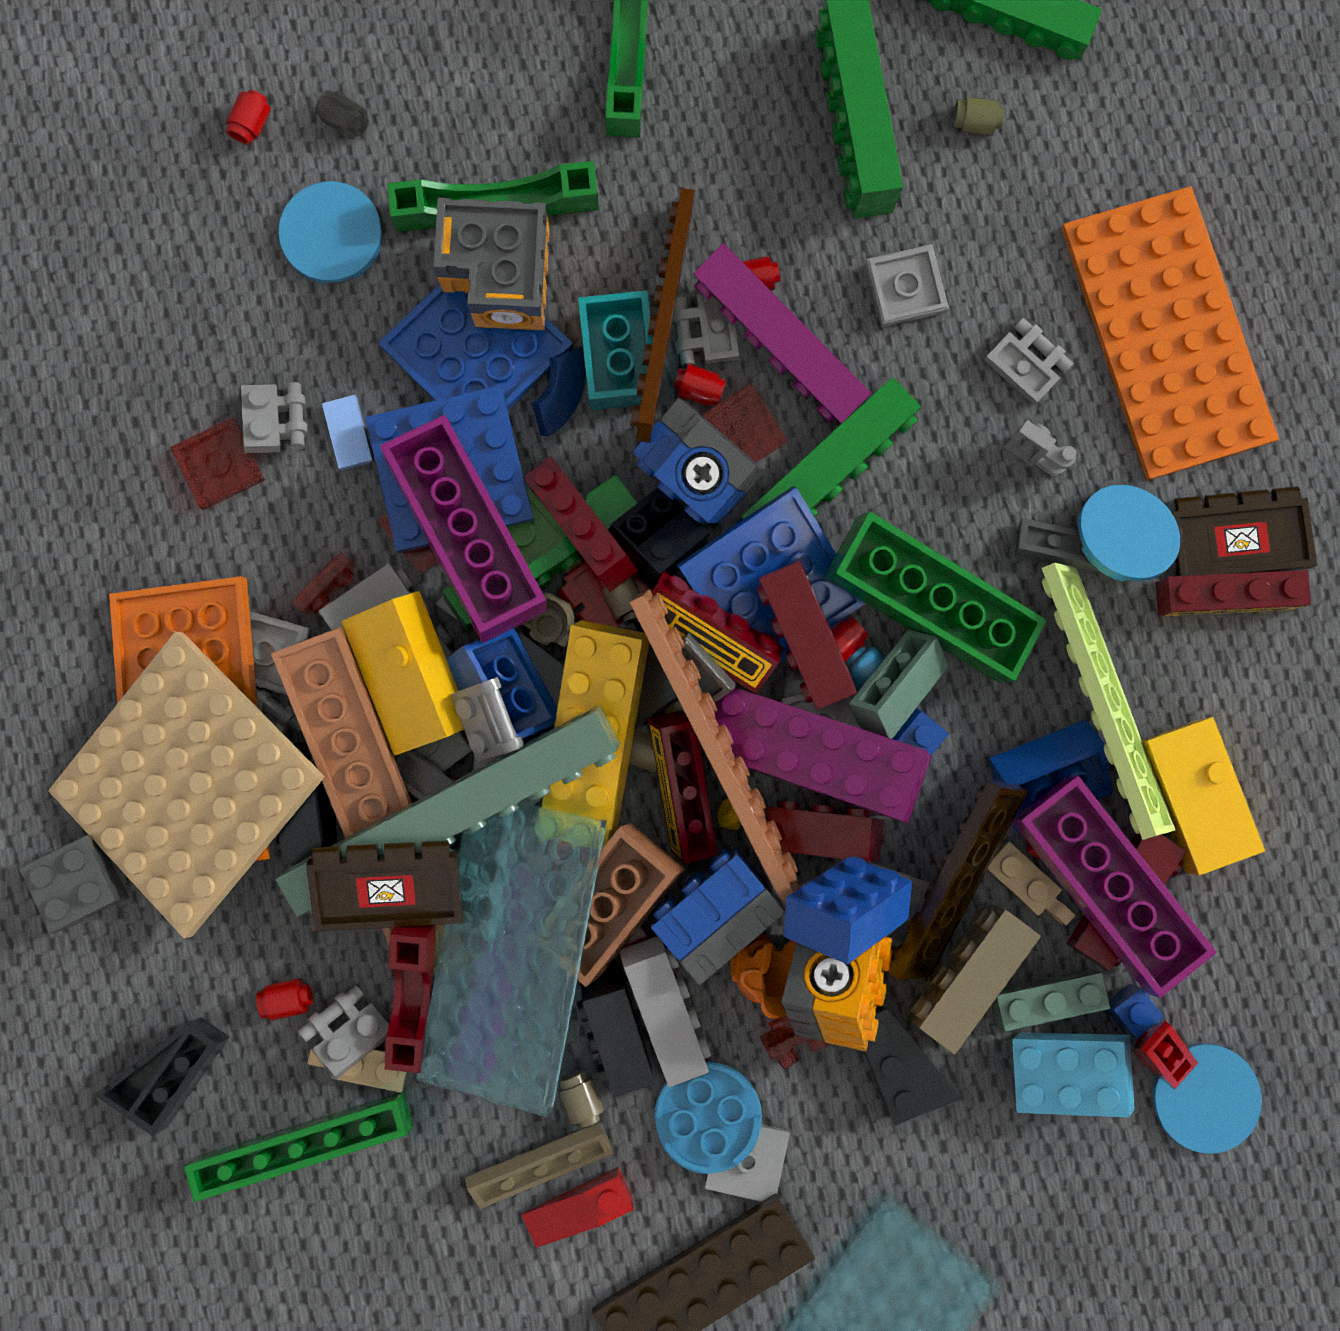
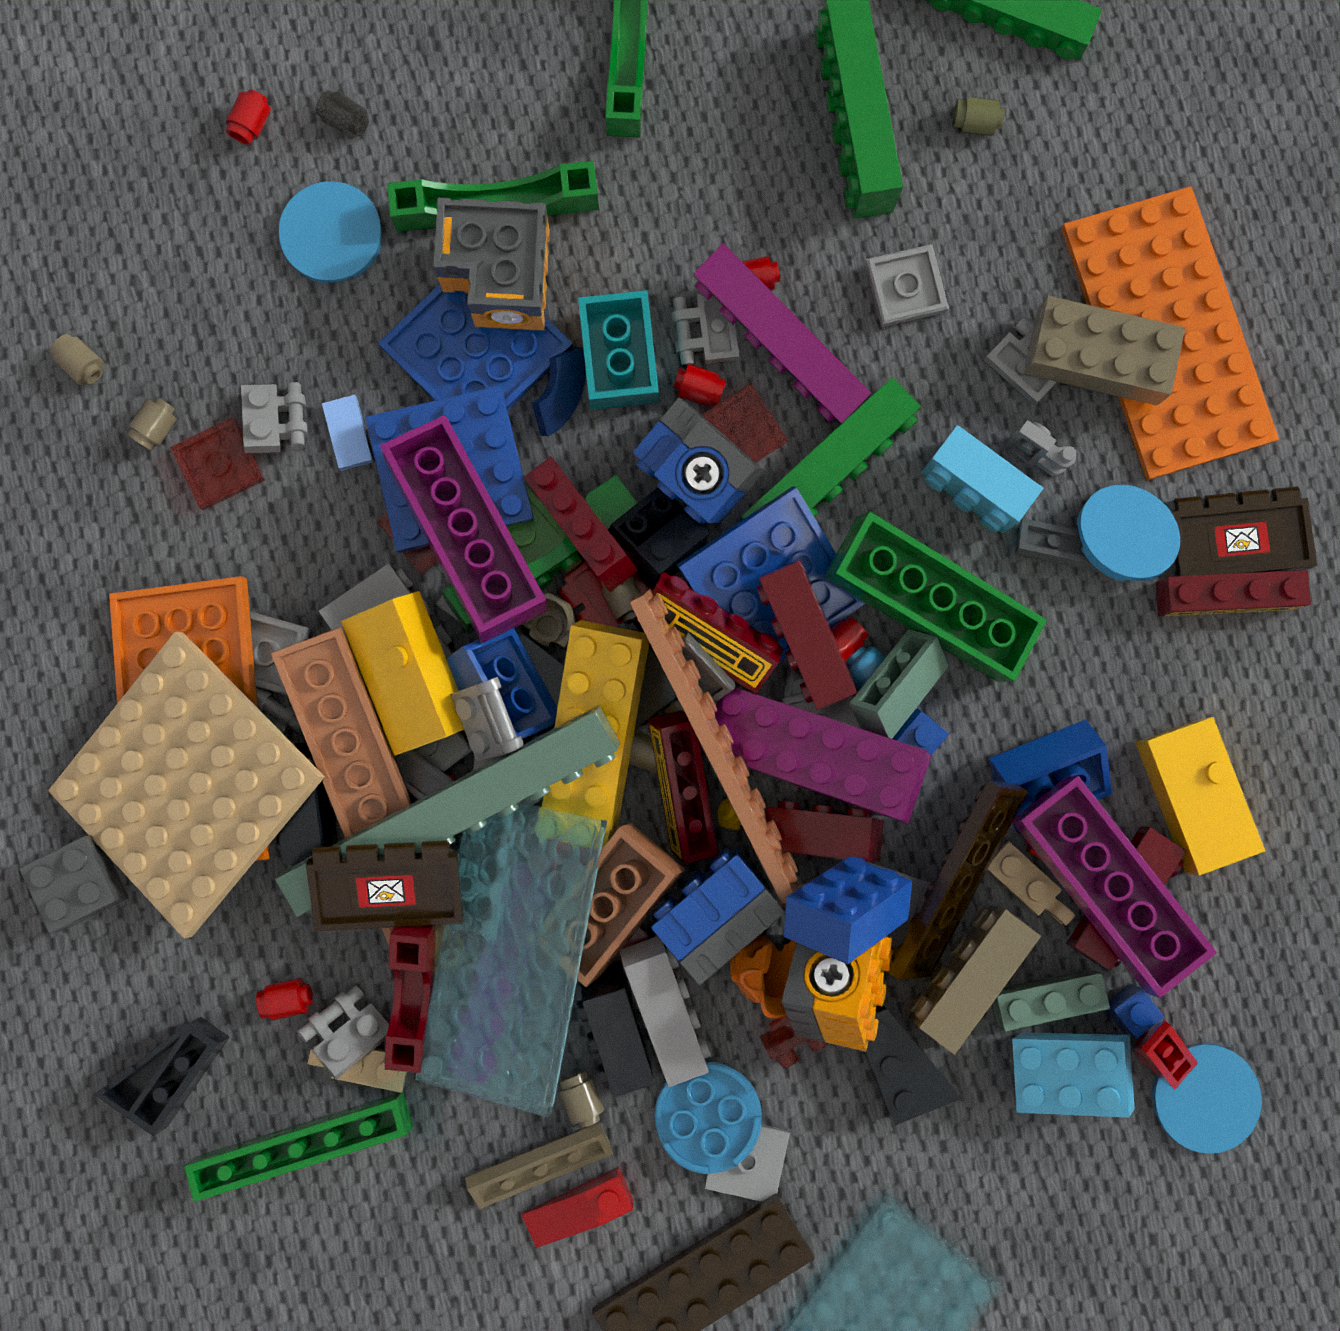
clear red plate [291,551,356,615] -> none
reddish brown plate [631,188,695,443] -> none
yellowish green plate [1042,563,1175,840] -> none
none -> dark tan brick [50,334,104,385]
none -> dark tan brick [127,397,177,451]
none -> medium azure brick [921,425,1044,534]
none -> dark tan brick [1023,296,1185,405]

